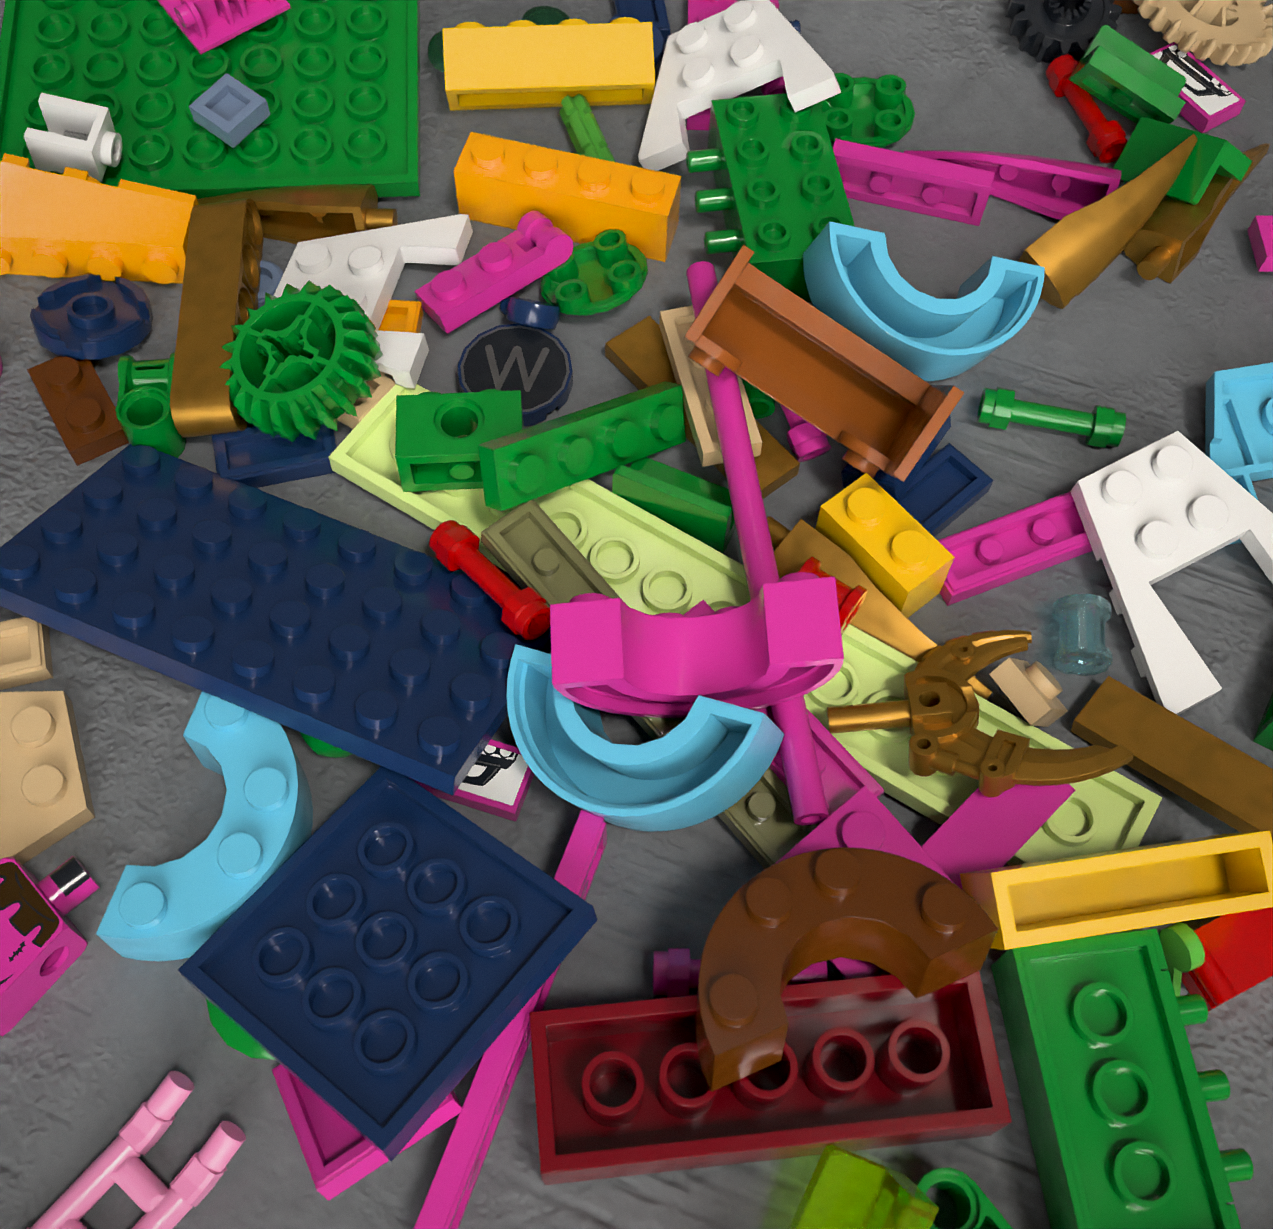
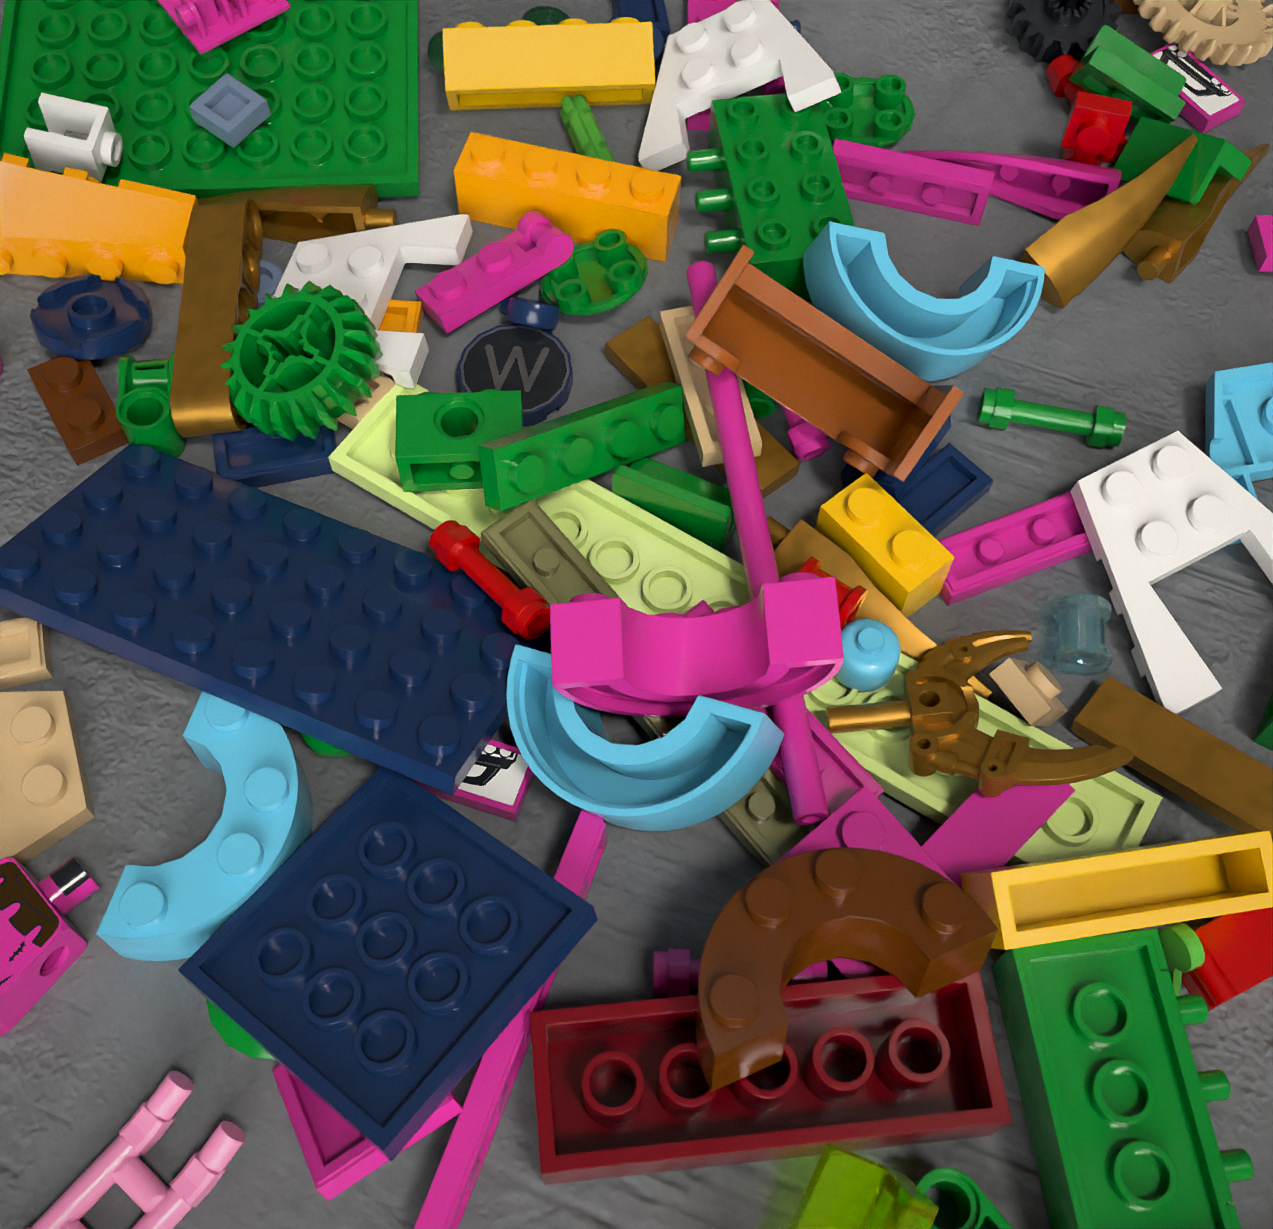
none -> medium azure piece [836,618,901,692]
none -> red plate [1060,91,1132,166]

